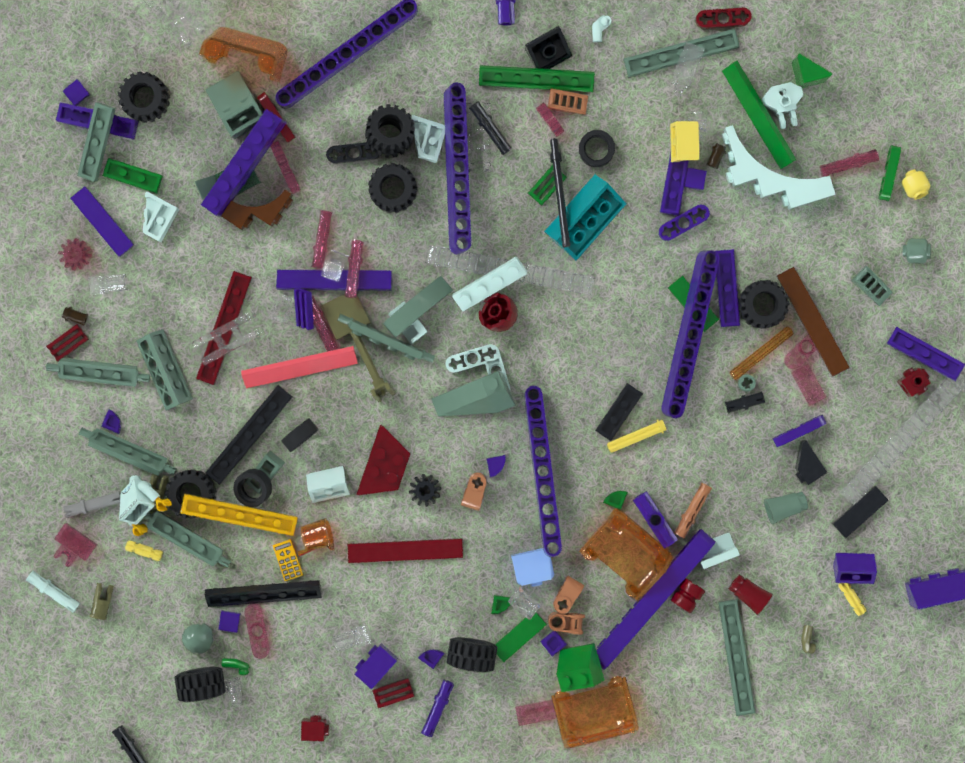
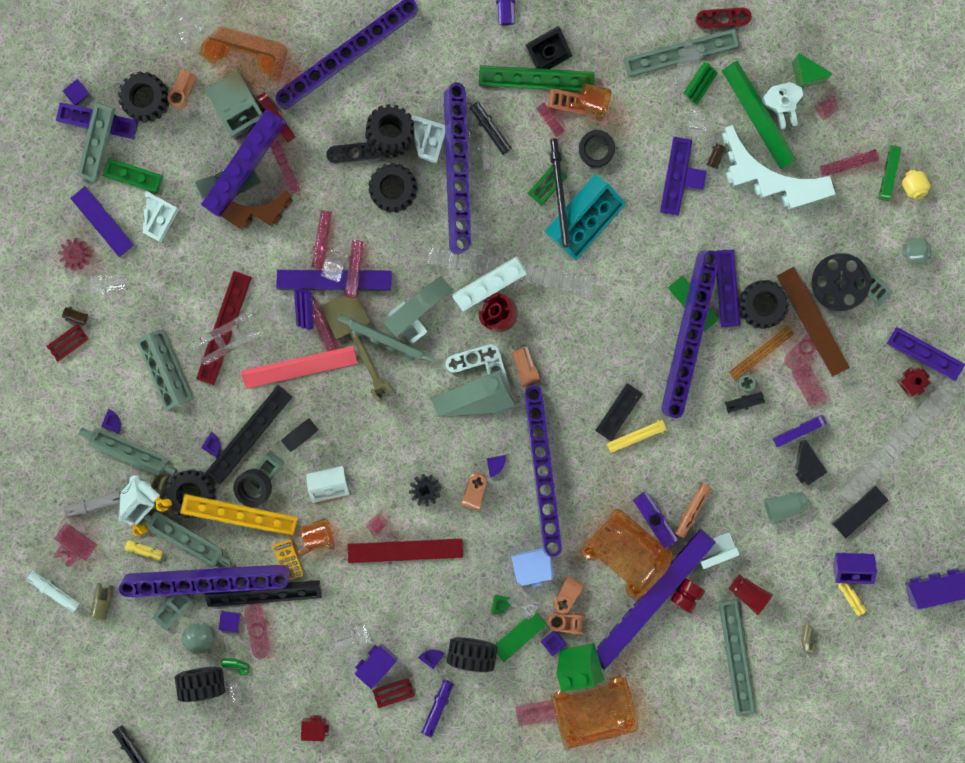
sand green plate [46,358,150,387] -> none
dark red wing [356,425,411,495] -> none
light aqua arm [592,15,612,42] -> none
green tile [603,491,628,510] -> none
dark purple beam [658,204,710,241] -> none
light yellow panel [670,121,699,162] -> none
none -> dark purple beam [118,565,290,597]
none -> sand green slope [152,594,193,630]
none -> nougat piece [167,70,197,110]
none -> dark purple tile [201,432,221,458]
none -> clear pink slope [366,513,389,536]
none -> nougat piece [512,347,541,388]
none -> clear orange hat [569,83,611,121]
none -> green tile [683,62,718,105]
none -> black wedge [811,253,871,311]
none -> clear pink slope [815,96,838,121]

